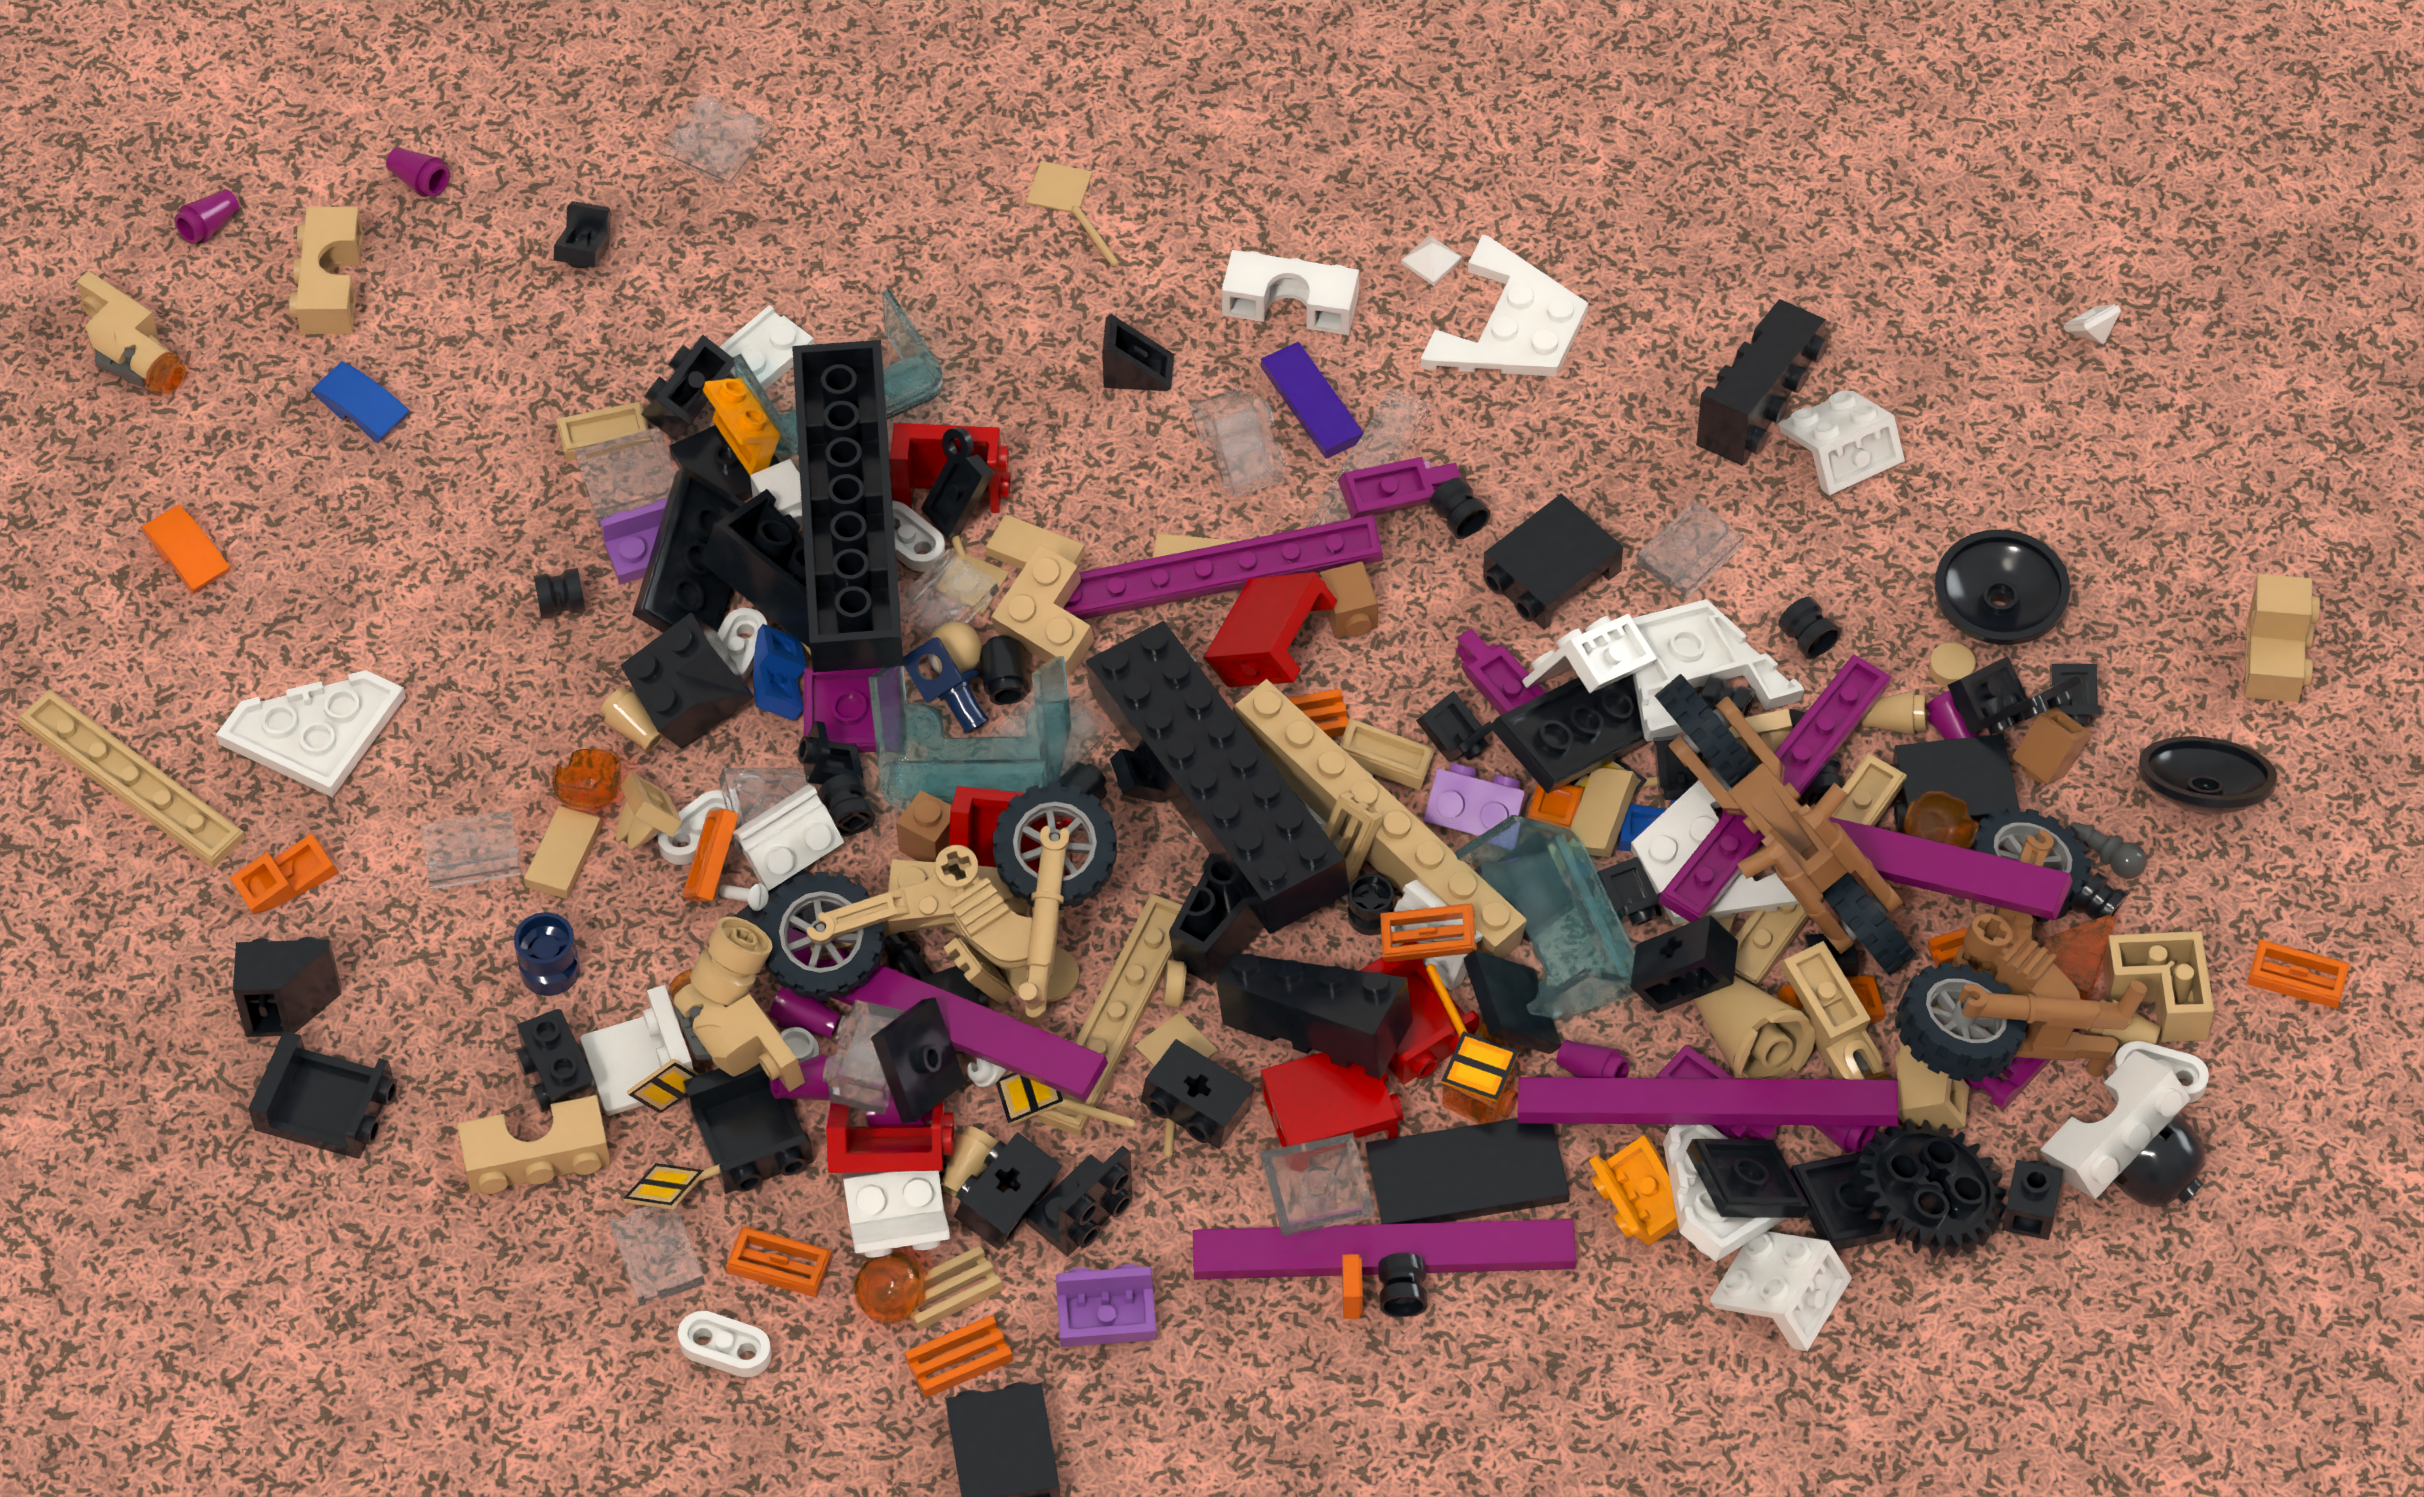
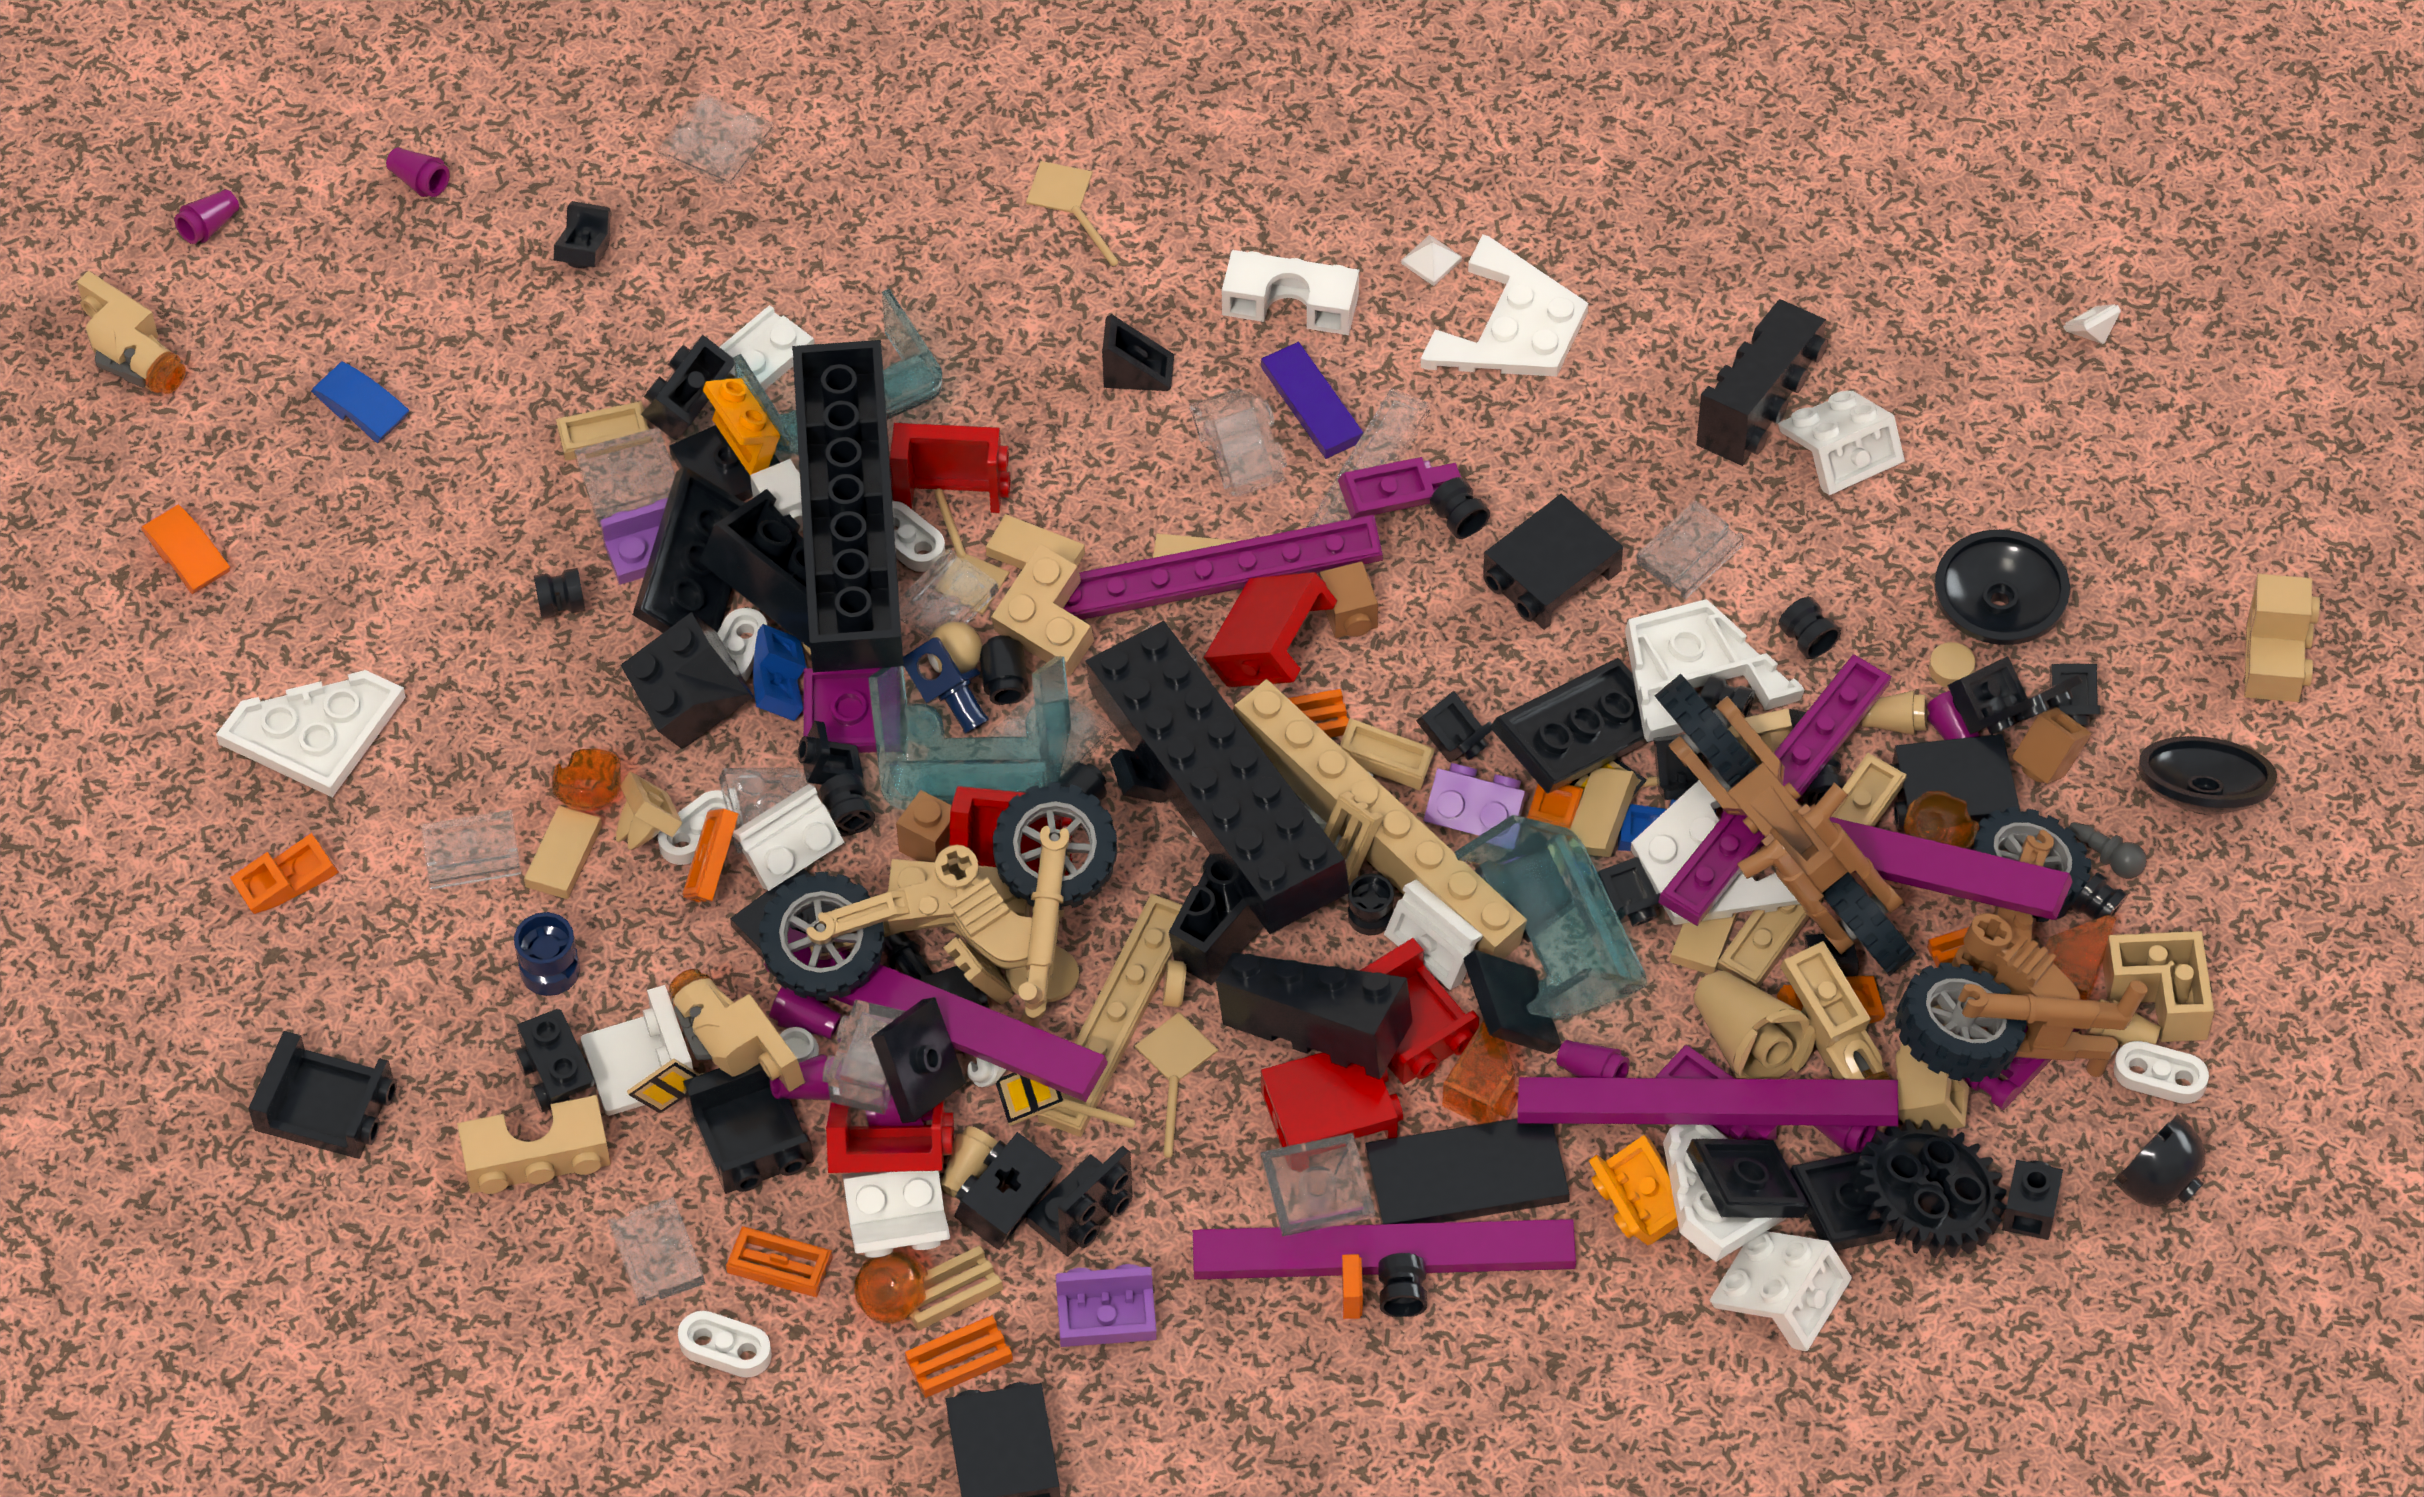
tan tile [18,689,245,869] -> none
black slope [233,937,342,1037] -> none
tan arch [289,207,363,334] -> none
tan cone [600,687,665,752] -> none
piece [623,1163,722,1210] -> none
tan wheel [689,917,773,1006] -> none
white piece [719,884,769,911] -> none
black hinge [921,427,995,539] -> none
black brick [1140,1039,1255,1150] -> none
orange tile [1380,903,1477,962] -> none
piece [1426,964,1519,1103] -> none
magenta hinge [1456,628,1546,715] -> none
white bracket [1522,614,1657,693] -> none
black brick [1630,915,1738,1013] -> none
white arch [2040,1050,2191,1199] -> none
orange tile [2247,939,2350,1009] -> none

